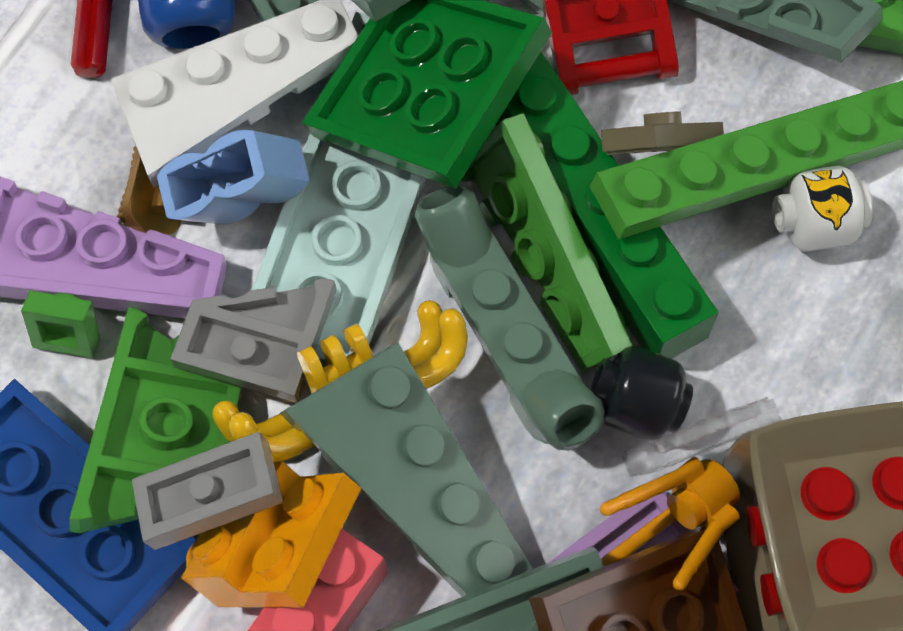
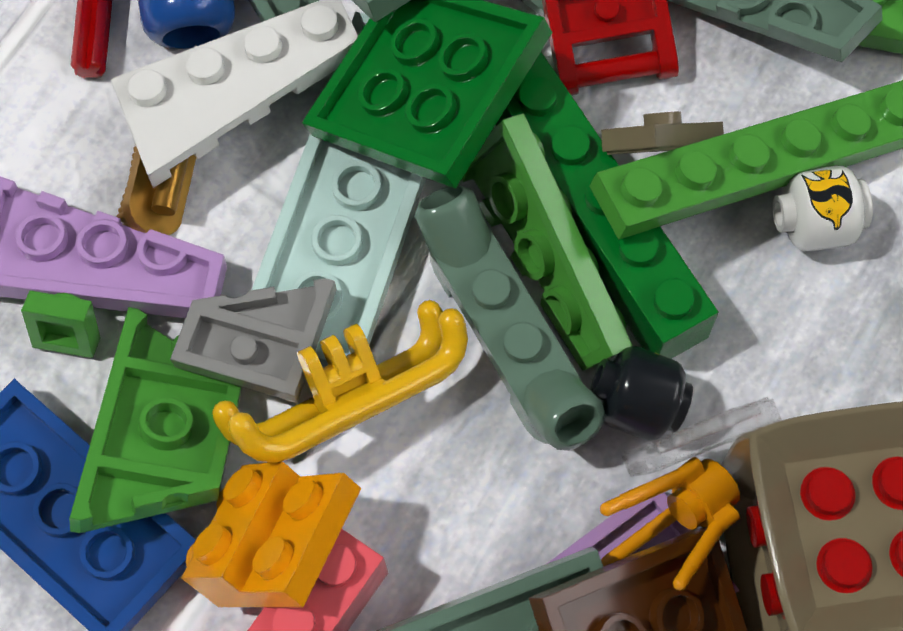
light grey plate [132,432,283,550] -> none
light blue brick [157,130,310,225] -> none
sand green wing [280,342,533,597] -> none

